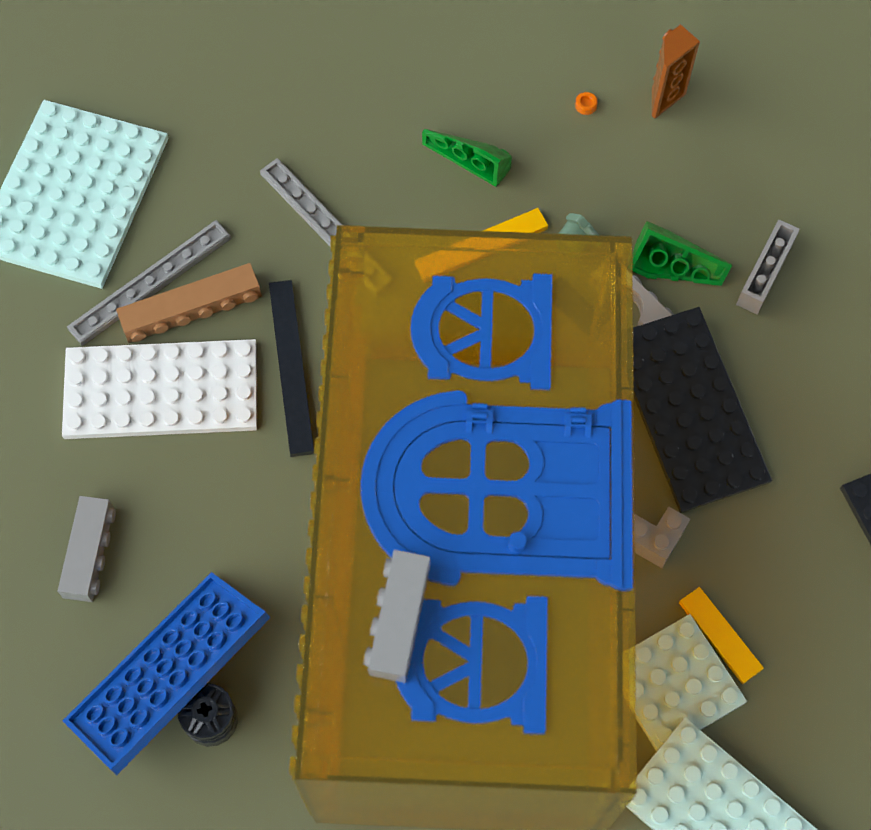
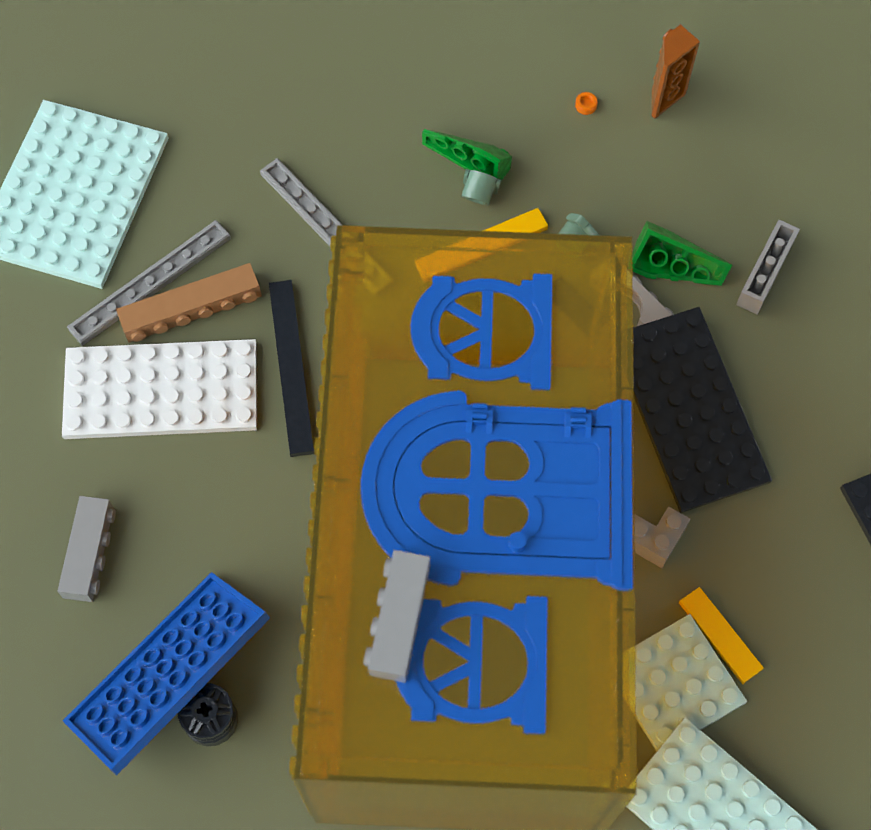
none -> sand green piece [461,169,501,206]

